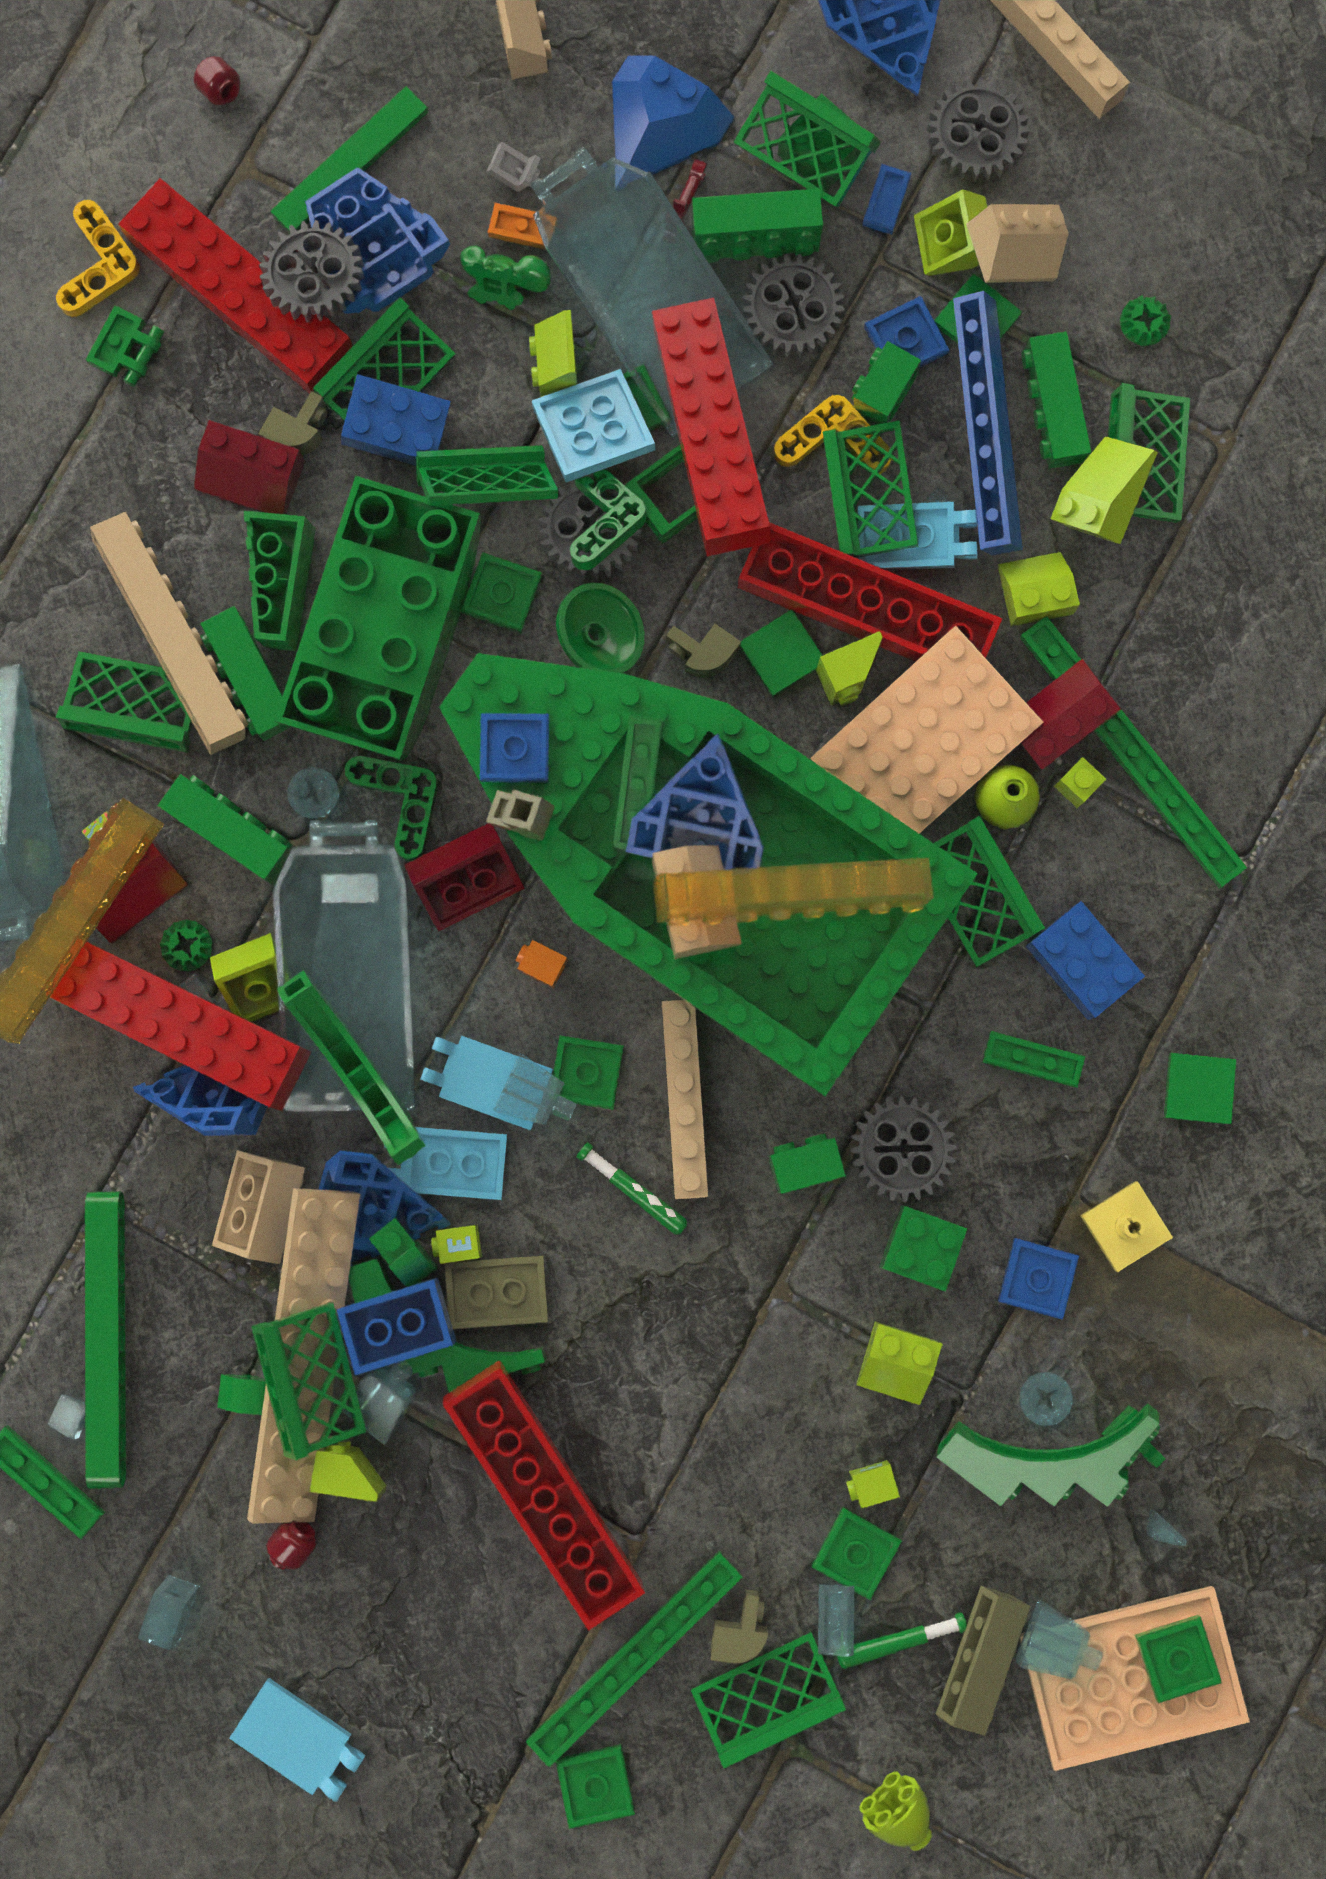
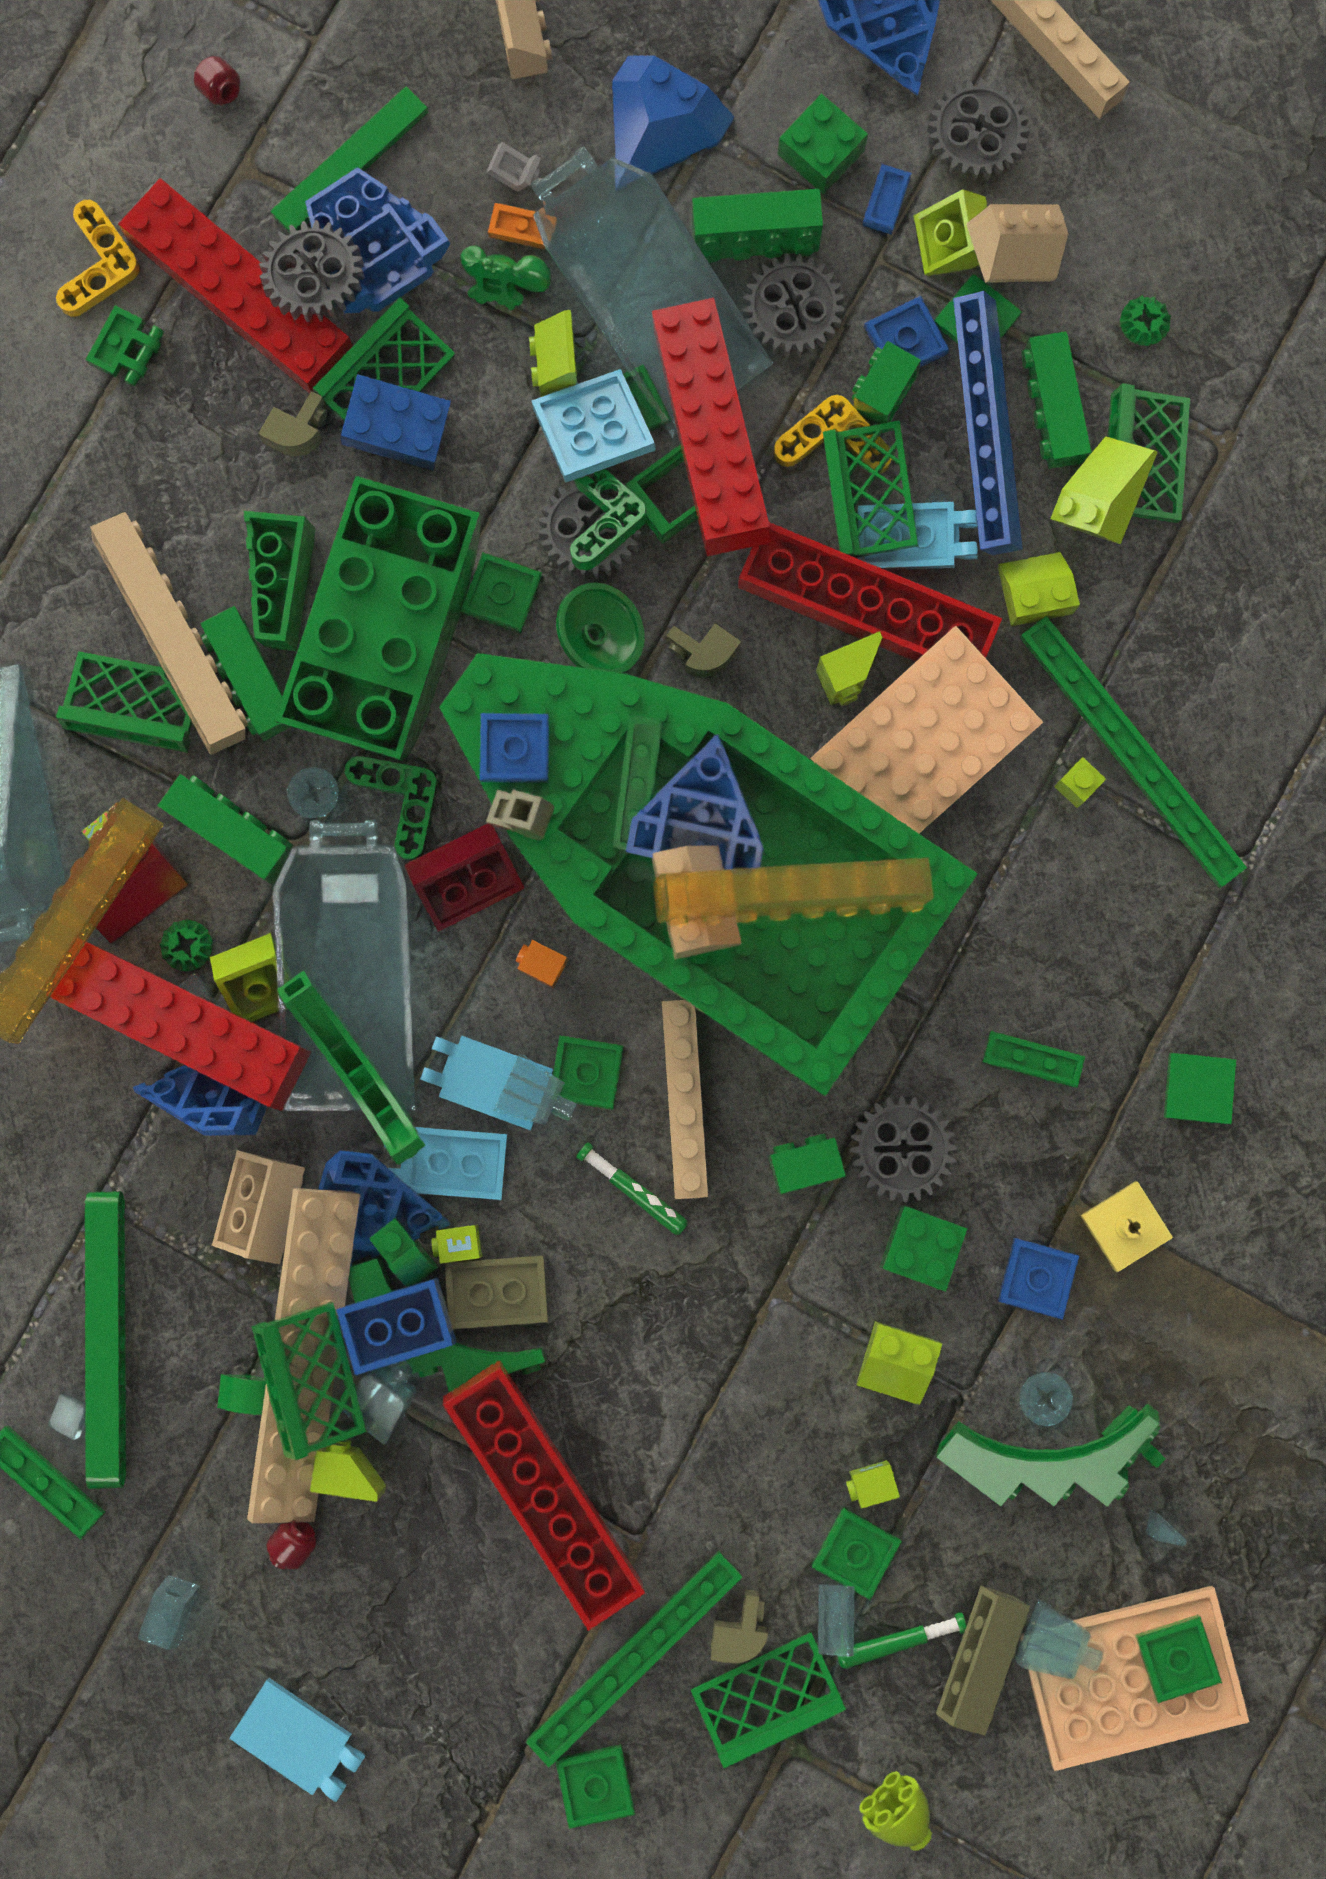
dark red slope [194,420,305,515] -> none
green fence [416,445,558,506] -> none
dark red bar [664,159,707,244] -> none
green fence [734,70,881,208] -> none
green tile [740,609,823,698] -> none
green fence [934,816,1045,967] -> none
lime piece [974,765,1040,830] -> none
dark red slope [1021,659,1122,770] -> none
blue brick [1025,901,1145,1020] -> none

